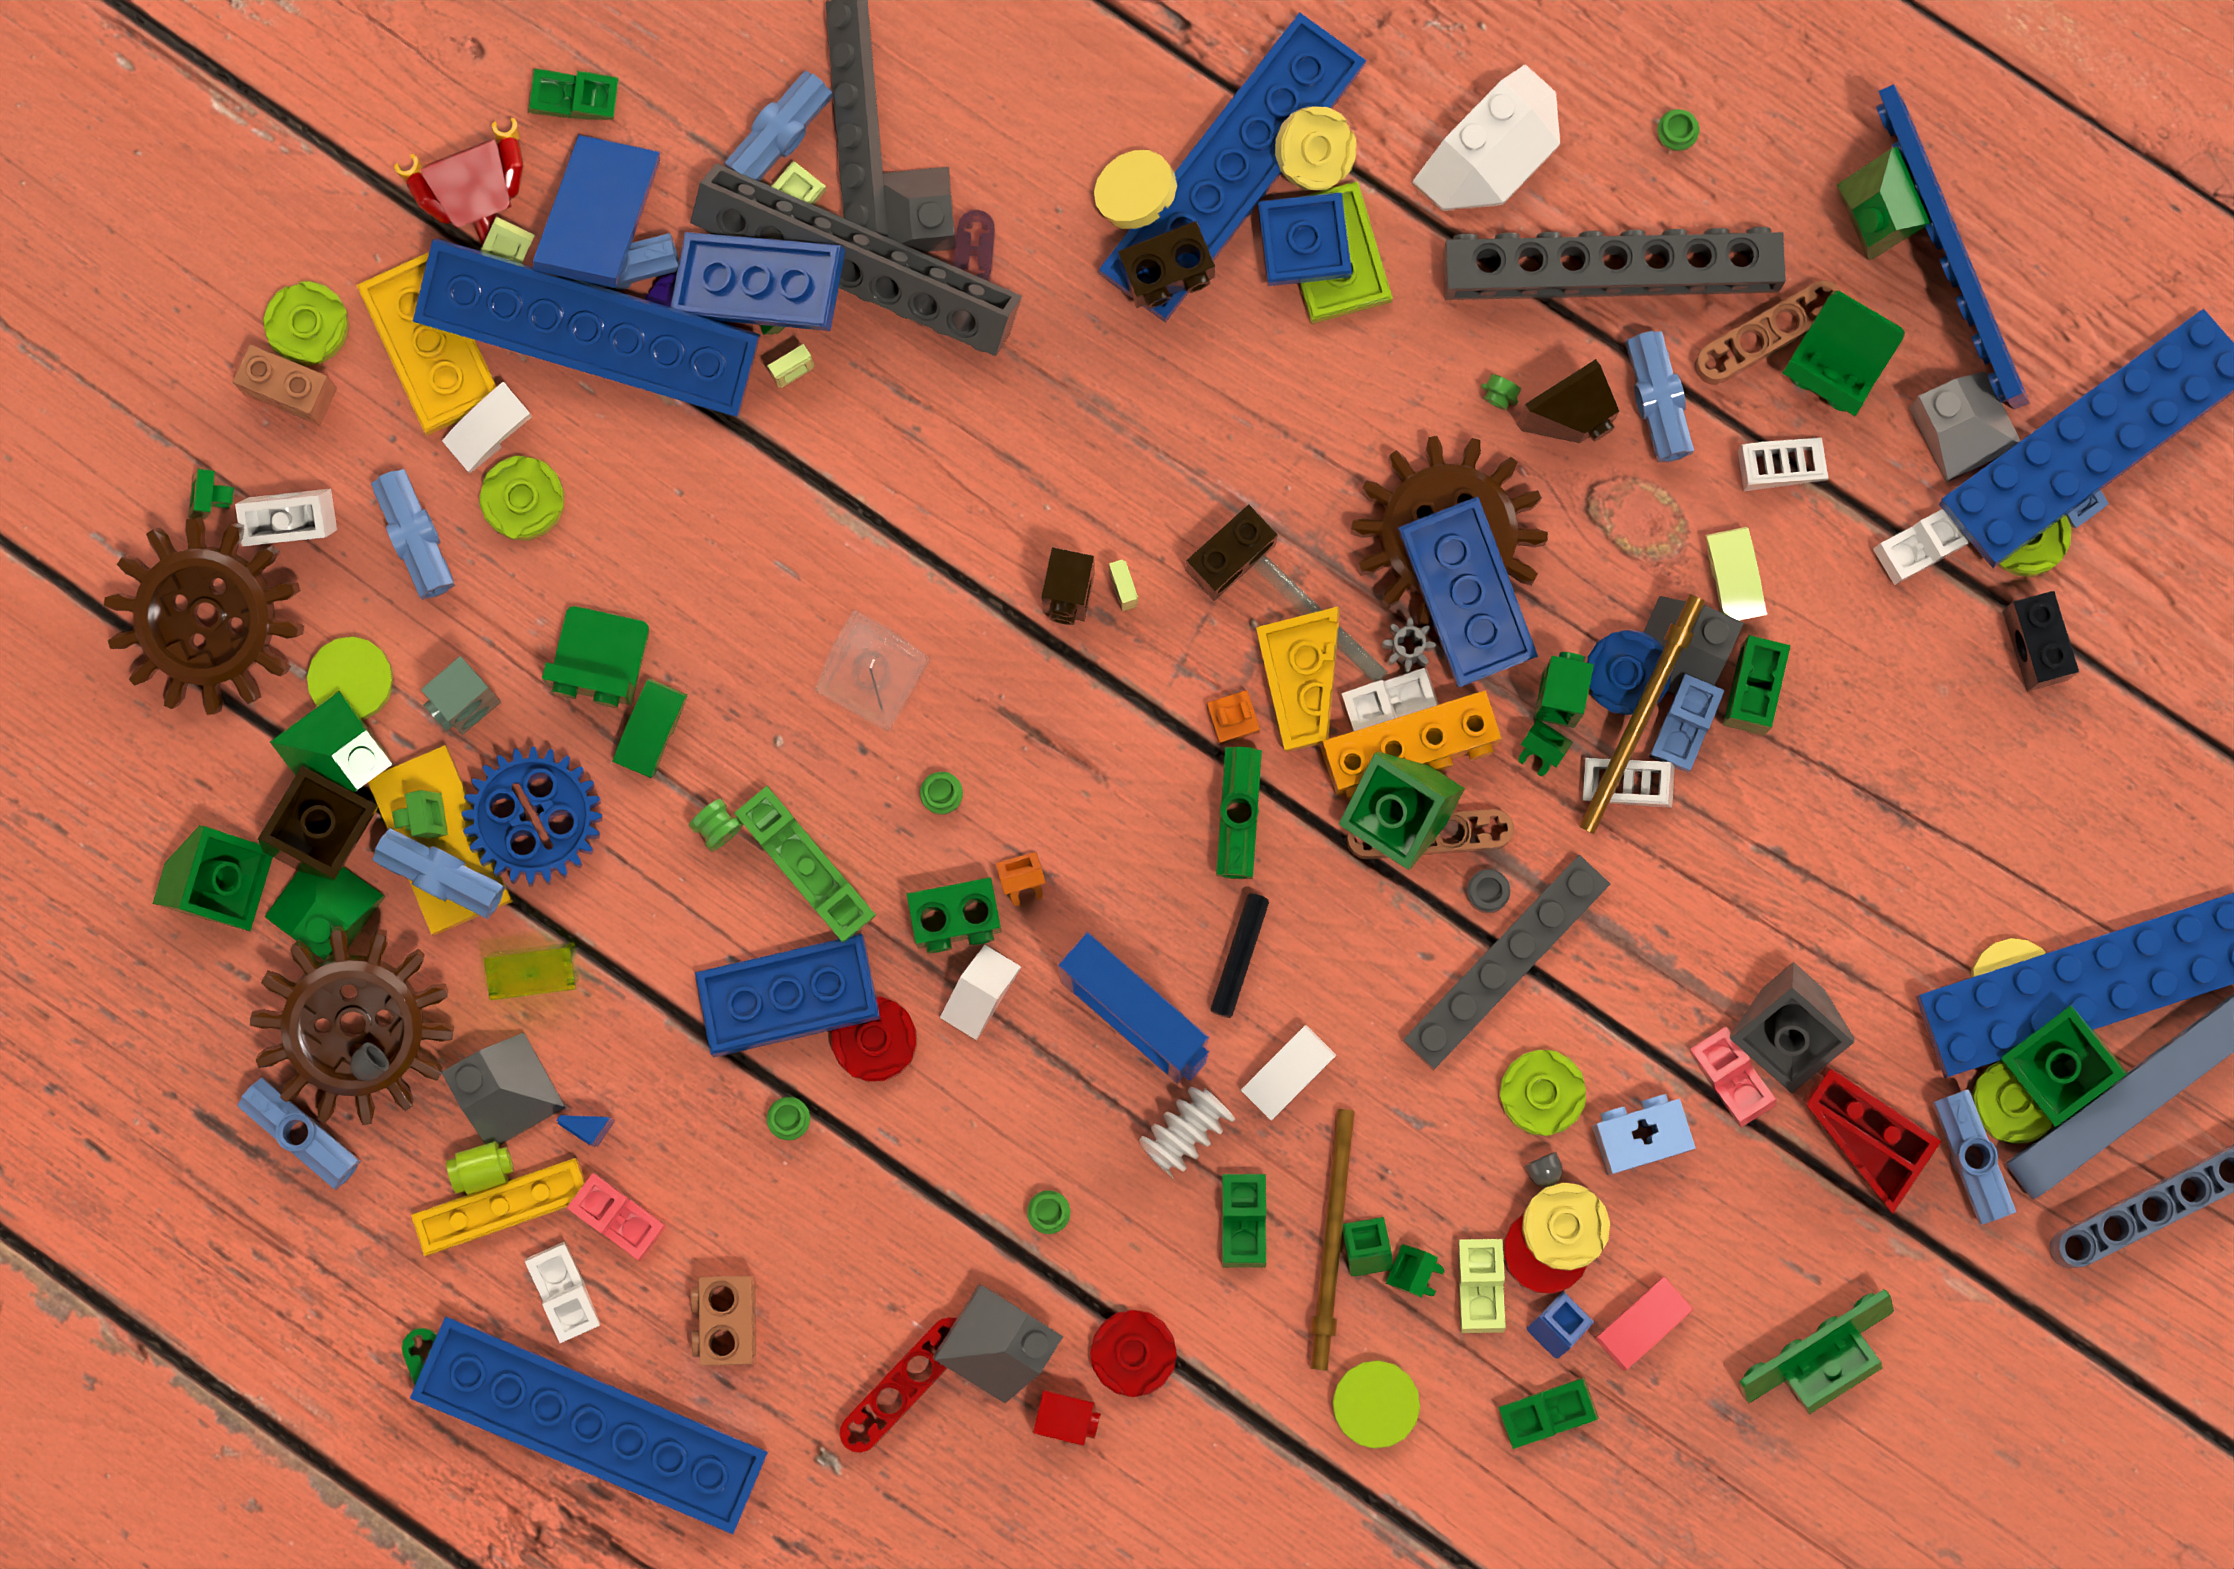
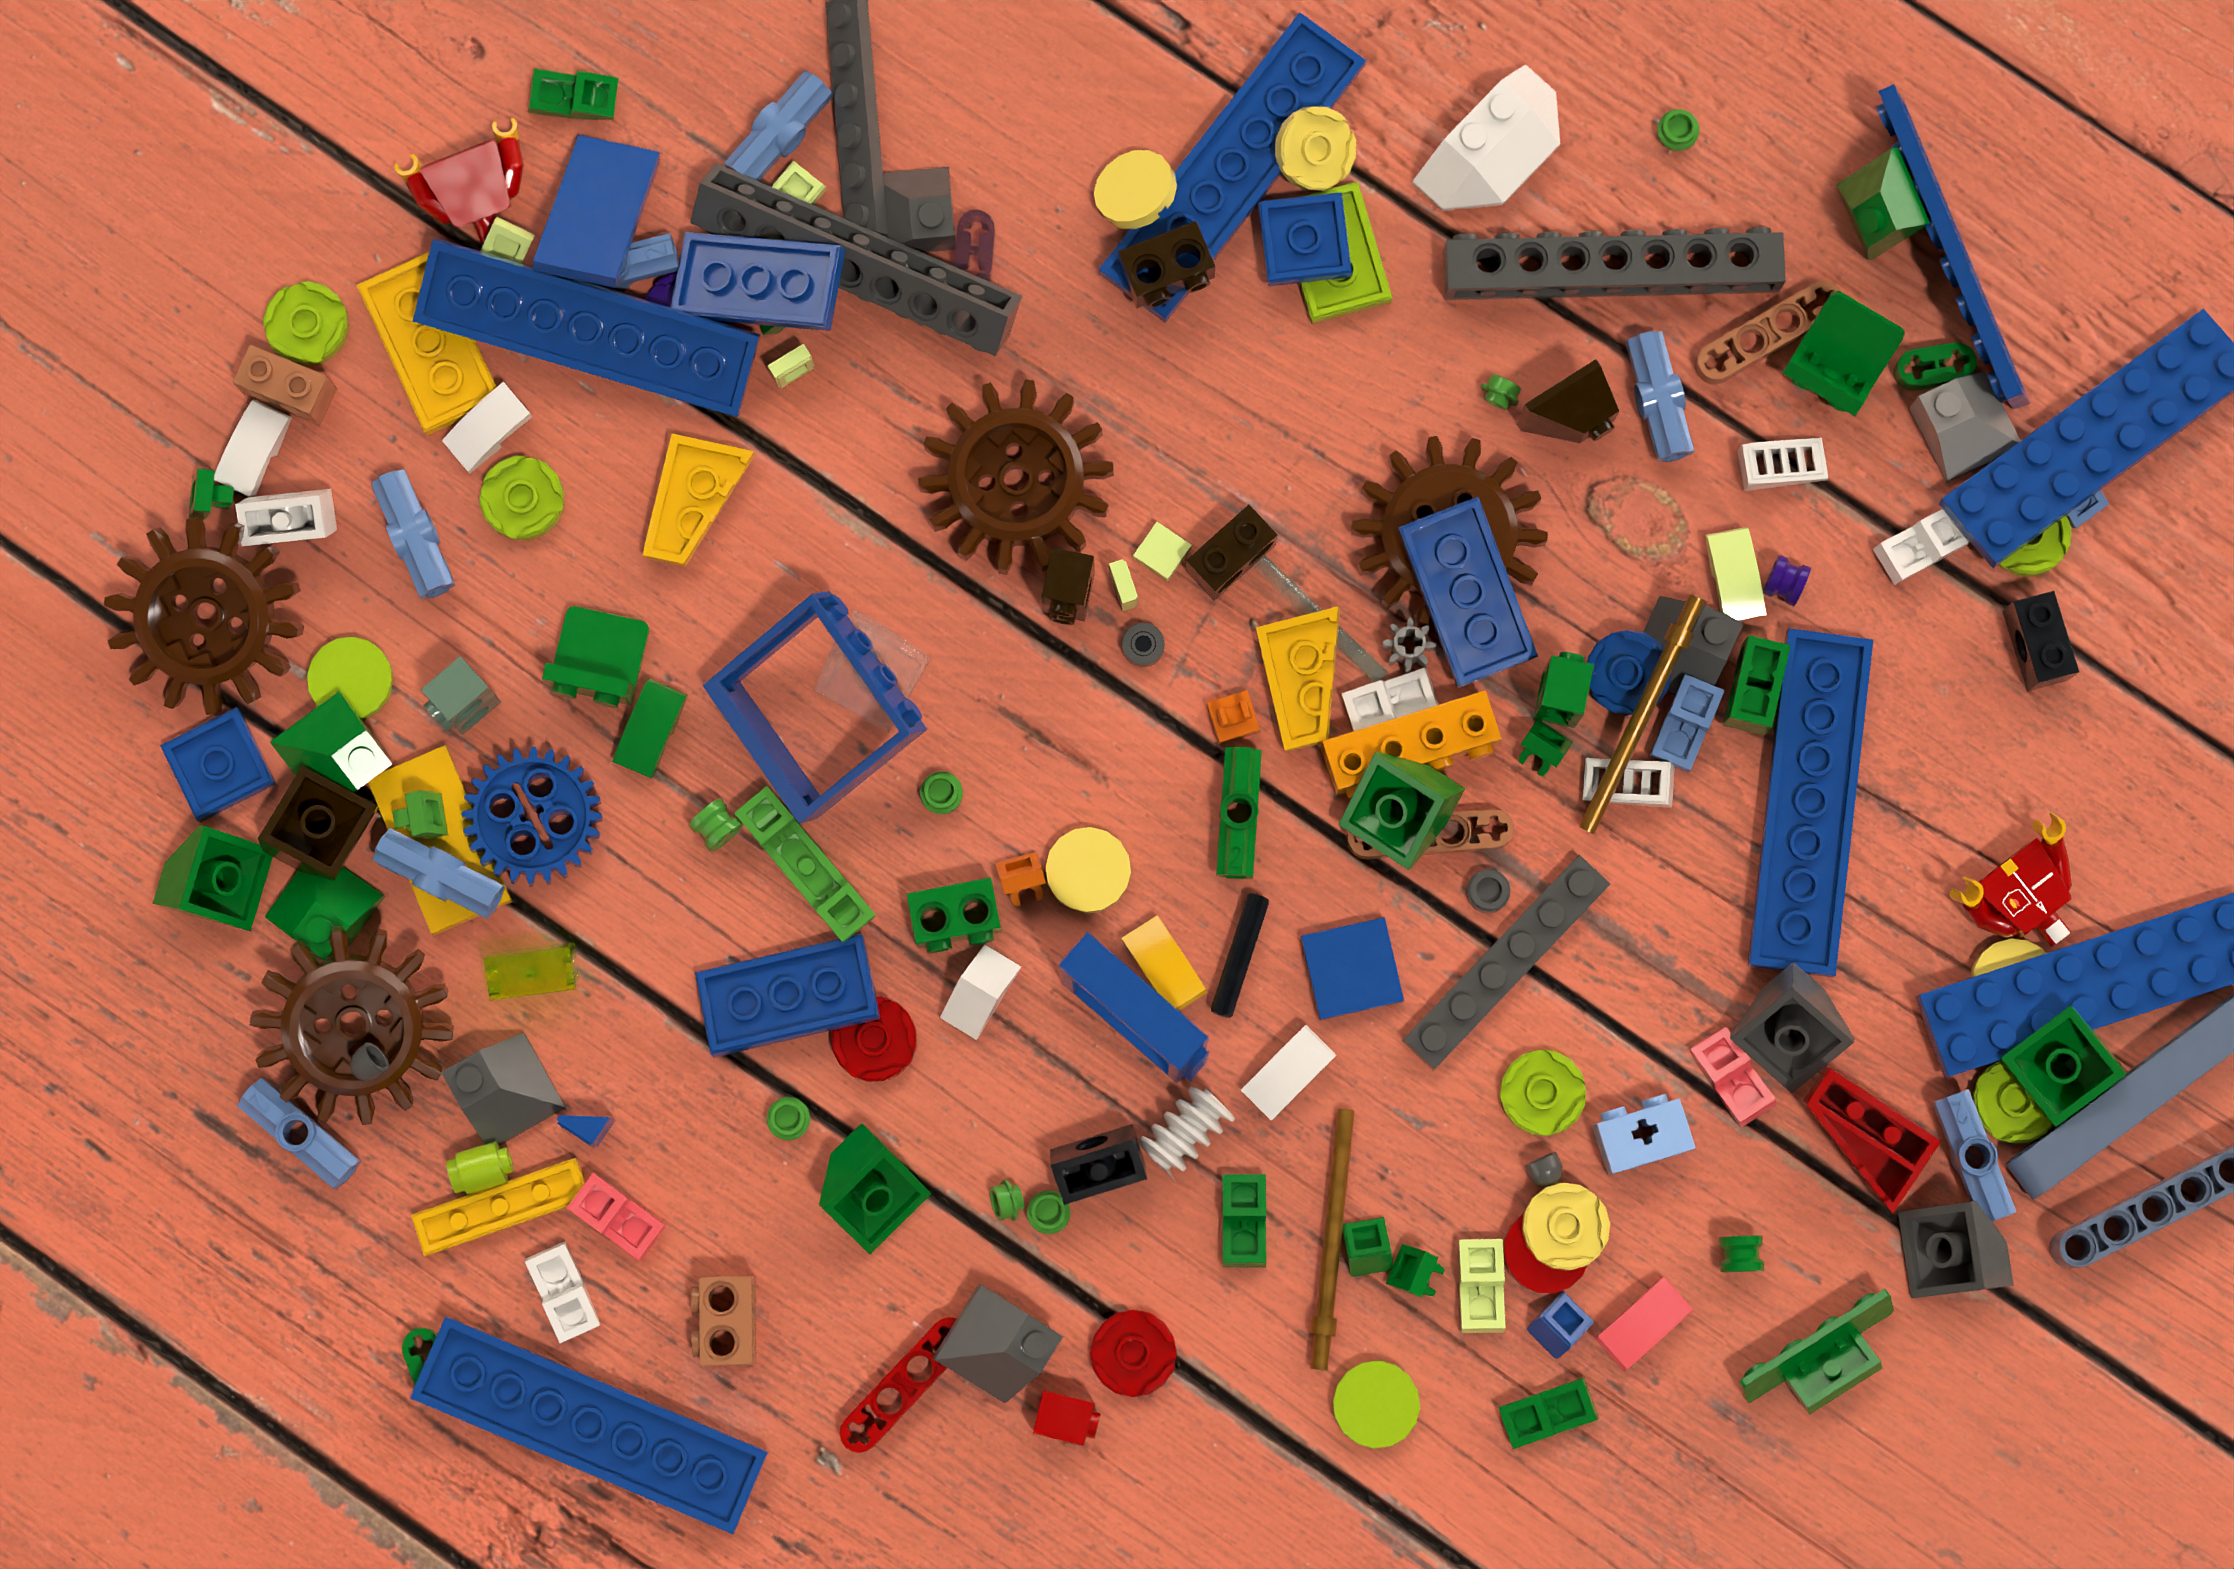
none -> blue tile [160,707,276,822]
none -> white slope [214,400,292,497]
none -> yellow wing [642,434,755,567]
none -> blue window [702,591,928,824]
none -> green slope [819,1123,932,1255]
none -> reddish brown gear [918,380,1114,575]
none -> bright green plate [989,1179,1024,1221]
none -> light yellow tile [1046,827,1131,914]
none -> black brick [1050,1124,1147,1205]
none -> yellow slope [1121,915,1208,1011]
none -> dark grey tile [1122,623,1165,667]
none -> yellowish green tile [1133,522,1192,582]
none -> blue tile [1301,917,1404,1021]
none -> green wheel [1719,1236,1764,1273]
none -> blue plate [1747,628,1873,978]
none -> dark purple wheel [1763,555,1811,607]
none -> green beam [1894,343,1977,391]
none -> dark grey slope [1898,1201,2014,1299]
none -> red torso [1949,812,2072,947]

